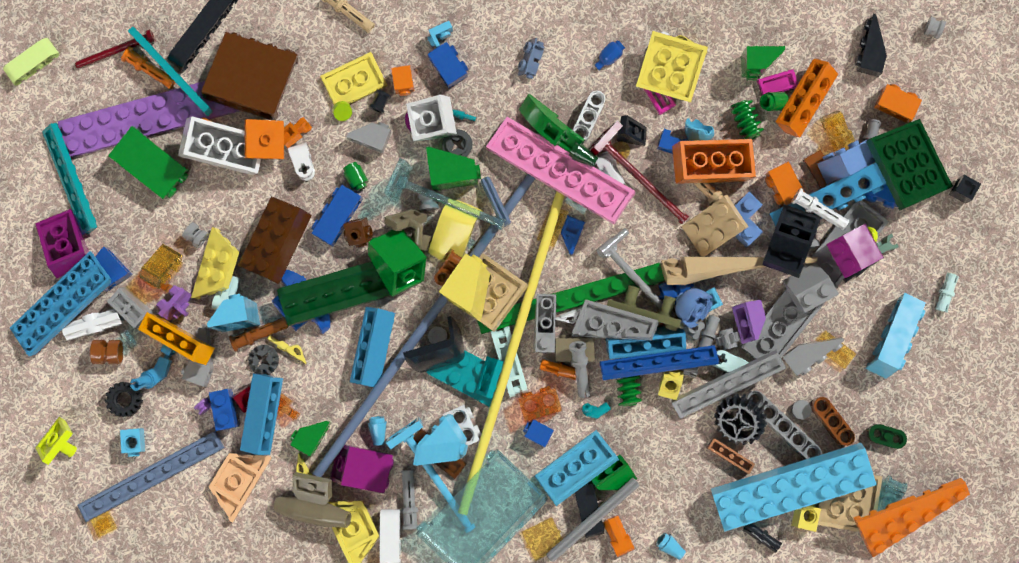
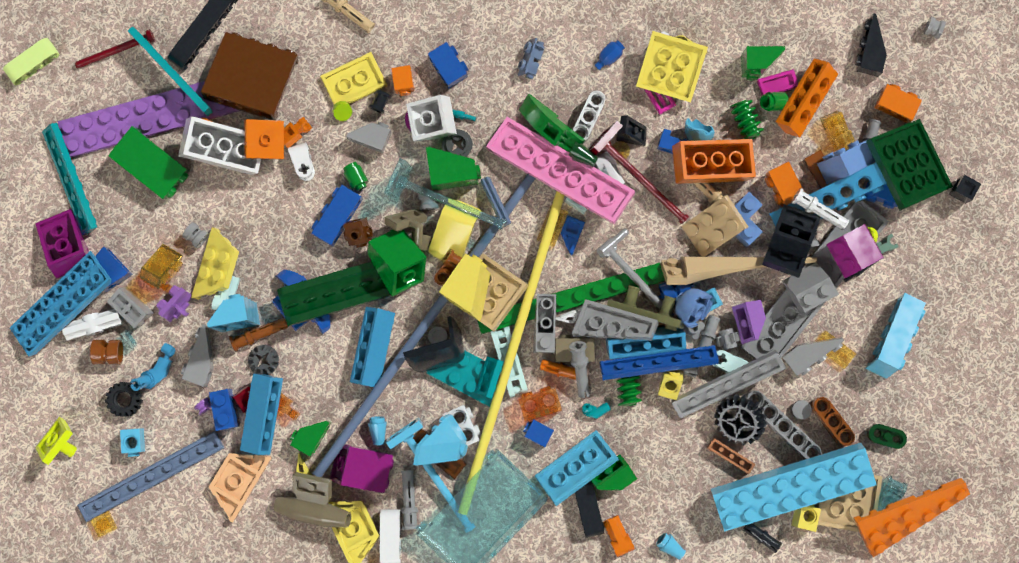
orange pin [121,46,176,89] -> none
light orange brick [138,312,215,365] -> none
reddish brown brick [238,196,312,284] -> none
light yellow hand [268,335,307,364] -> none
medium azure bracket [427,21,453,48] -> none
clear yellow piece [522,517,562,561] -> none
light grey axle [546,478,639,562] -> none
light aqua pin [935,273,959,313] -> none

